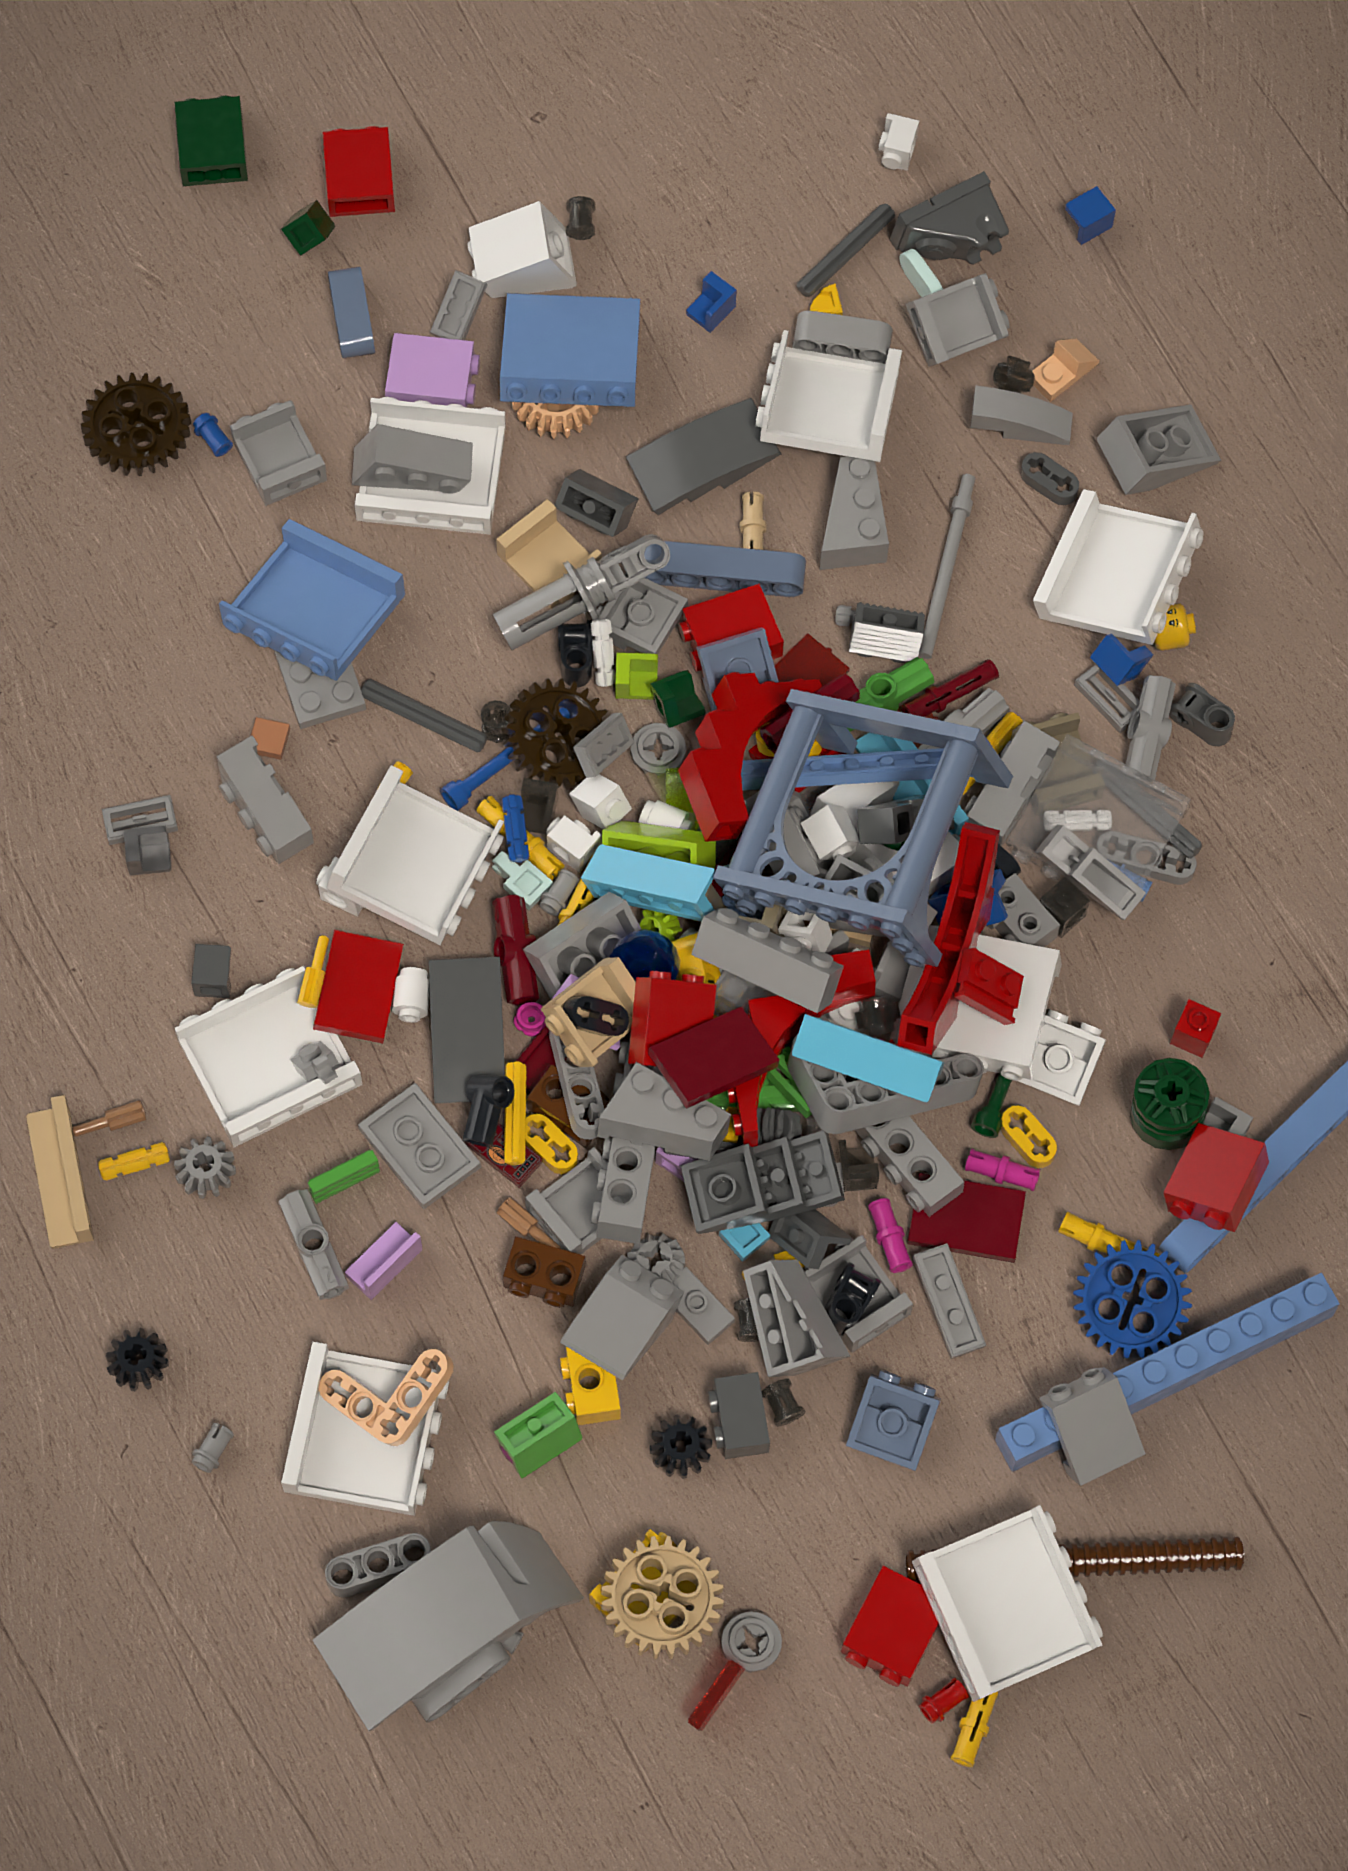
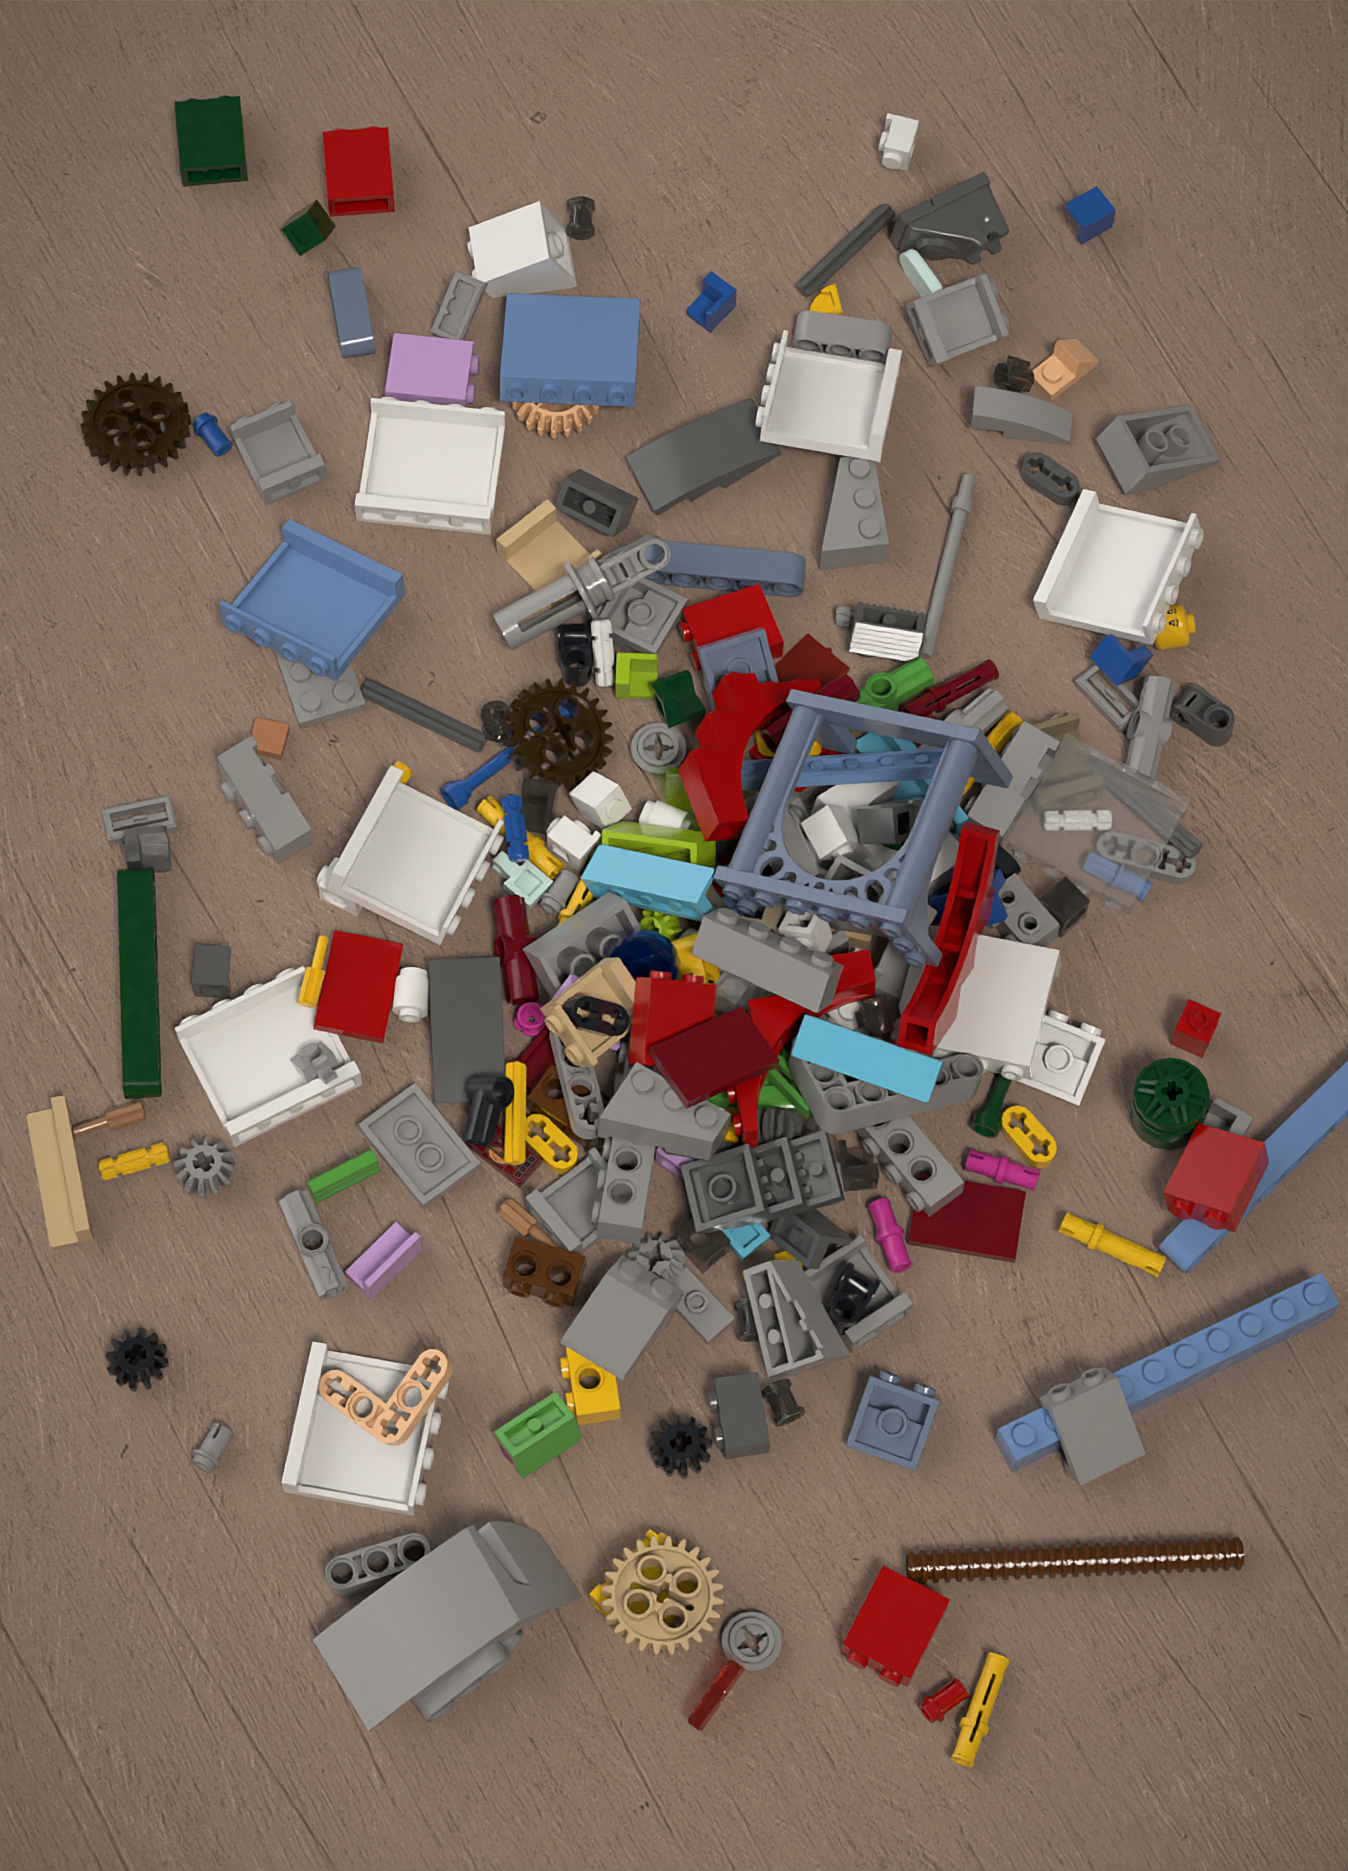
light grey wedge [352,424,473,494] -> none
light grey plate [573,712,635,778] -> none
tan pin [740,492,766,550] -> none
light grey tile [912,1243,986,1359] -> none
white panel [912,1505,1103,1702] -> none
red plate [954,948,1024,1025] -> none
light grey slope [1035,825,1146,920] -> none
blue gear [1073,1240,1192,1359] -> none
none -> dark green beam [117,867,162,1099]
none -> clear smoke brick [674,1213,731,1274]

